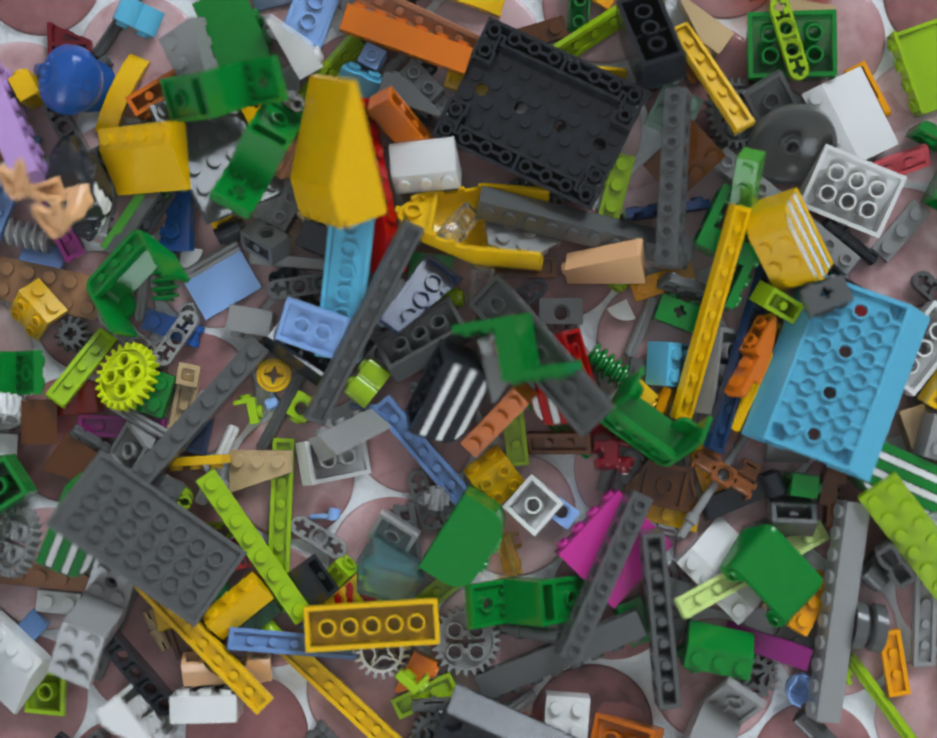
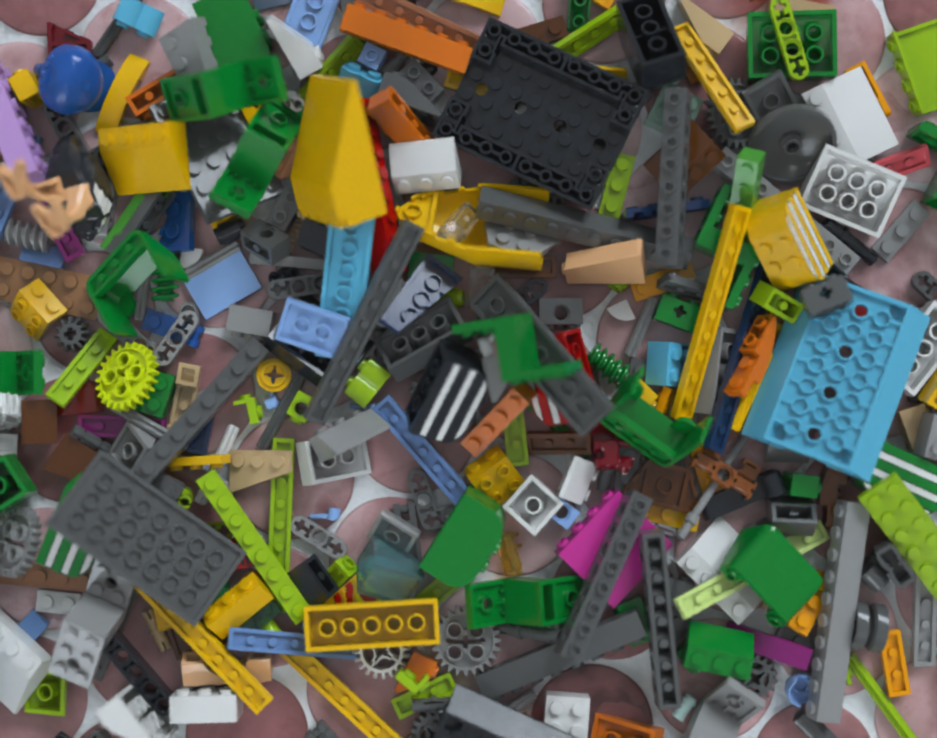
light grey gear [423,486,450,511] -> none
none -> white slope [556,455,599,505]
none -> light aqua pin [671,693,697,722]

